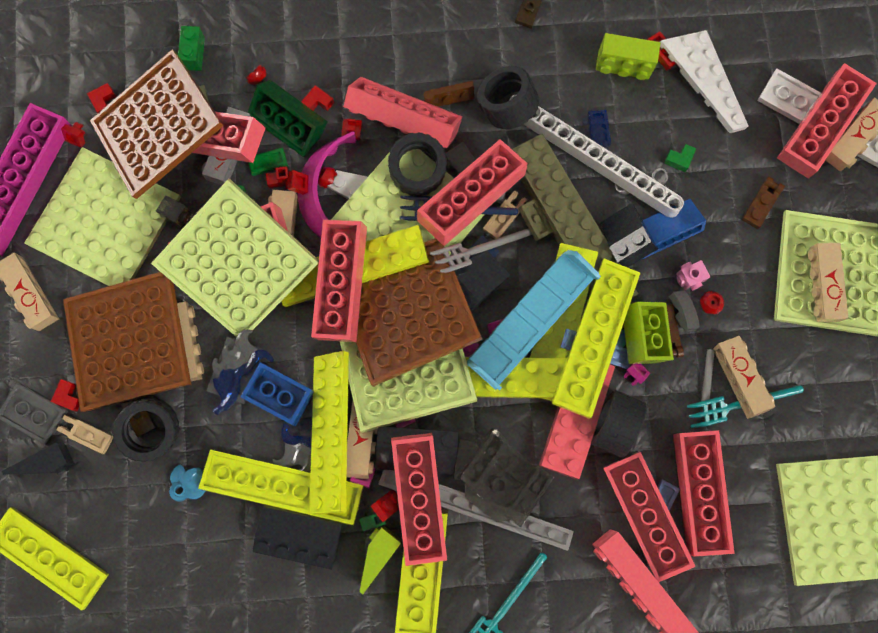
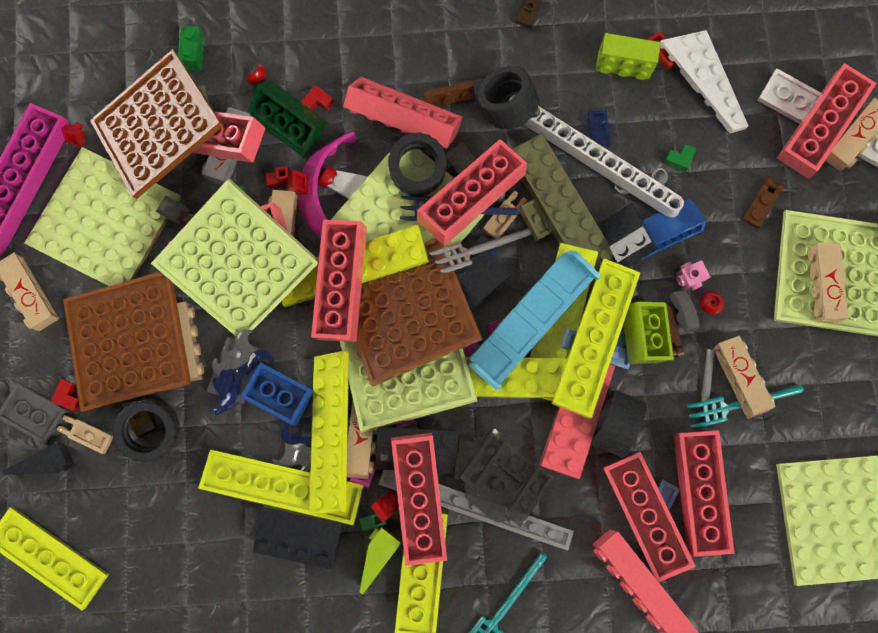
red piece [87,83,116,113] -> none
dark azure plate [169,464,206,502] -> none
green tile [248,148,288,176] -> none
red tile [341,118,362,140] -> none
dark pink tile [624,364,650,386] -> none

